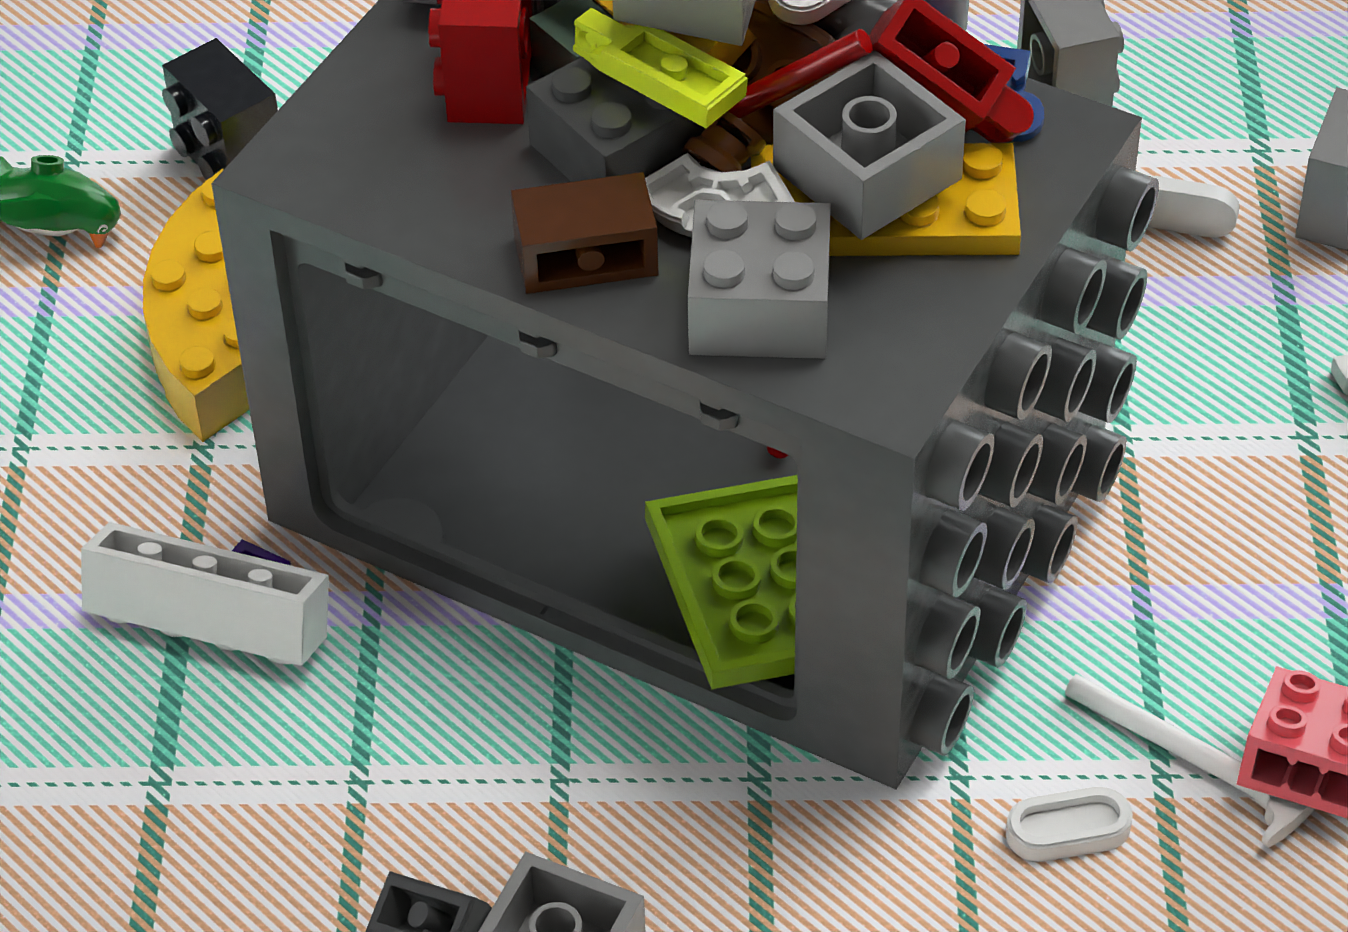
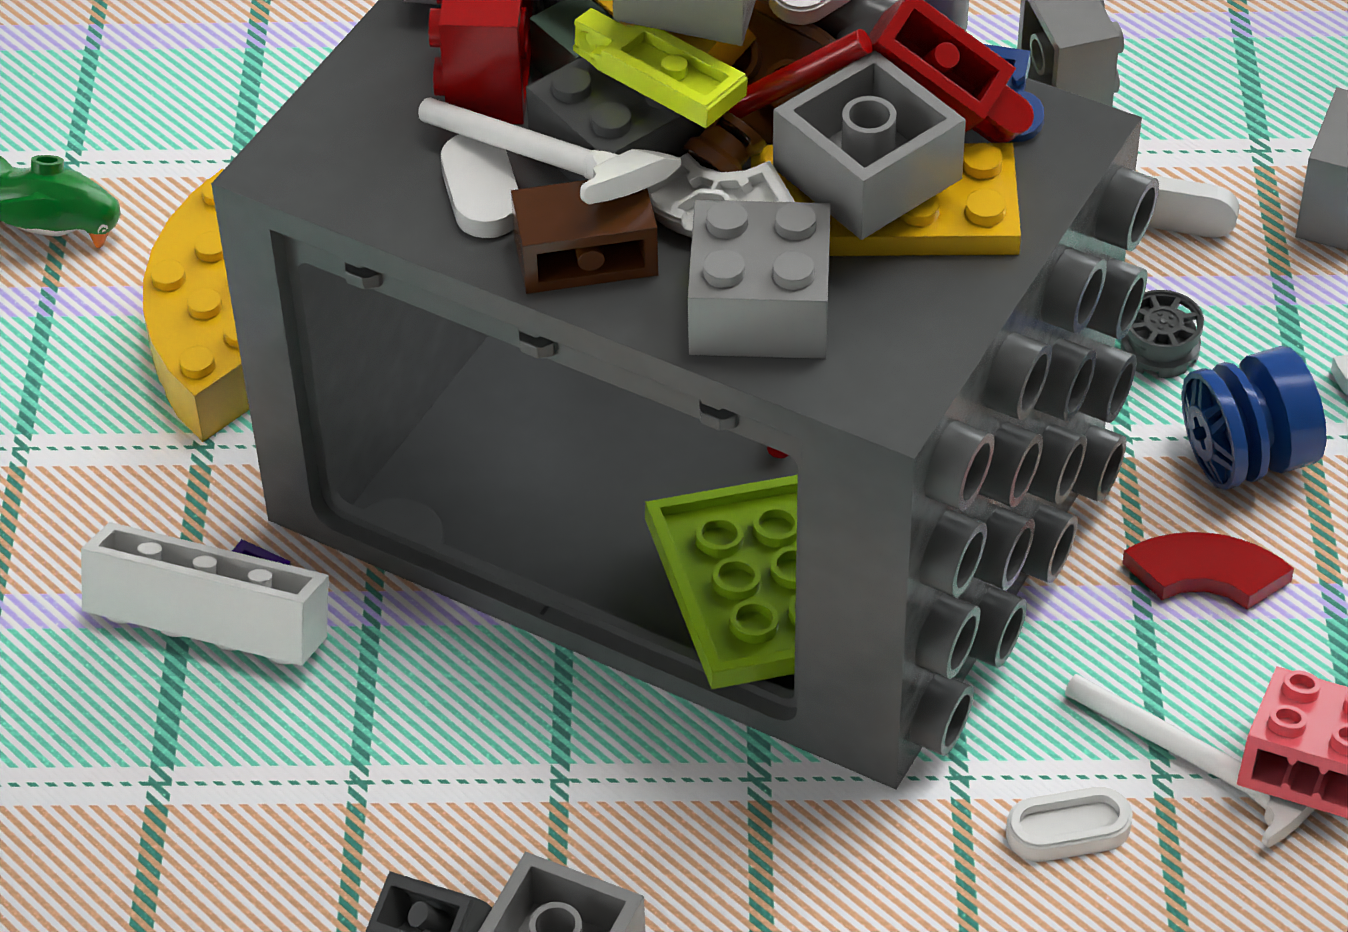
black brick [162,38,278,180] -> none
none -> white piece [418,97,681,204]
none -> white tile [441,134,518,238]
none -> dark grey wheel [1121,290,1204,378]
none -> red tile [1122,532,1294,610]
none -> blue wheel [1181,346,1327,490]

